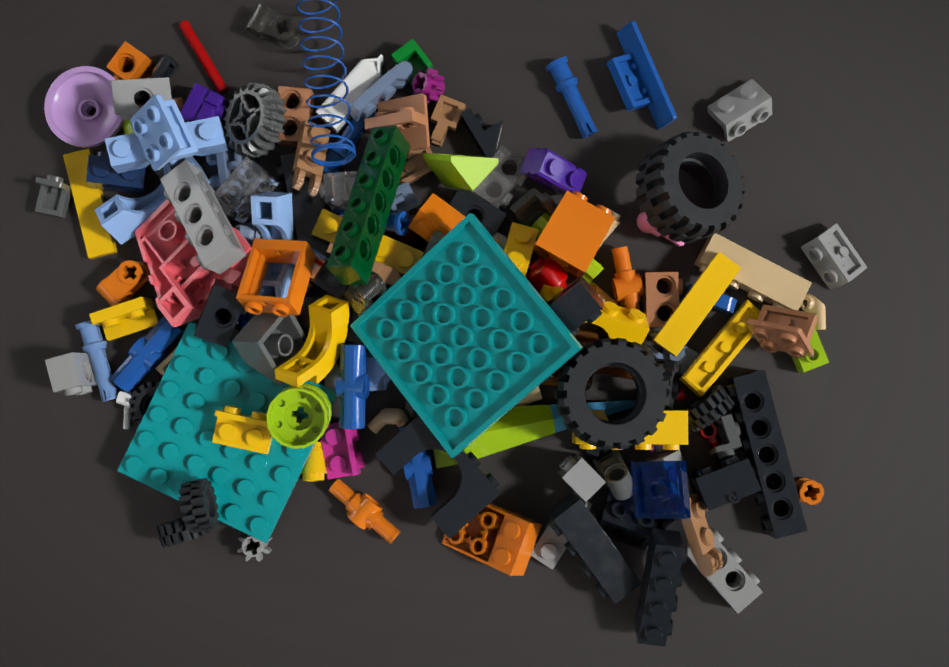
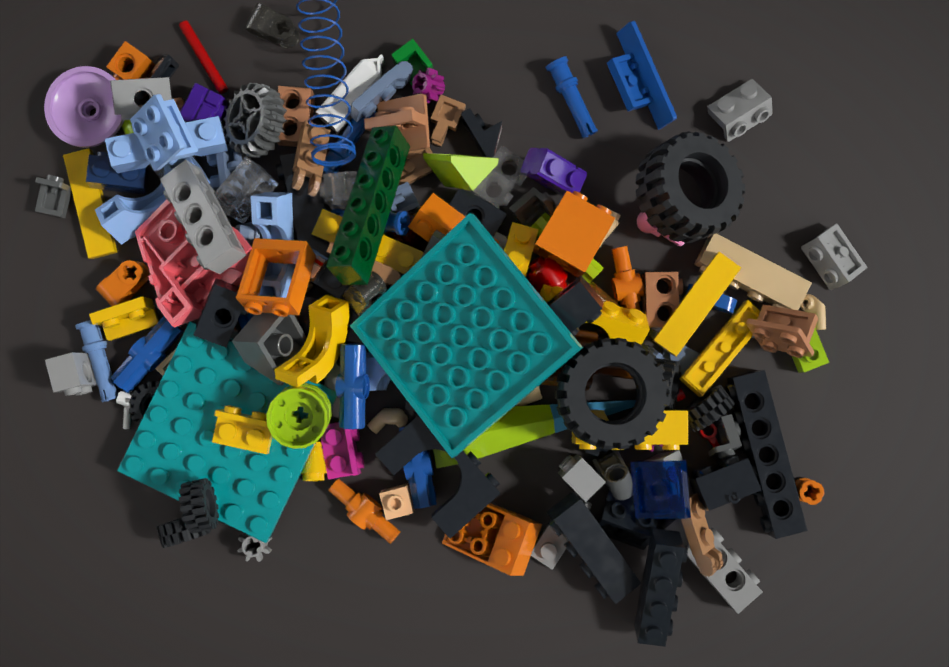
none -> light nougat brick [379,483,415,520]

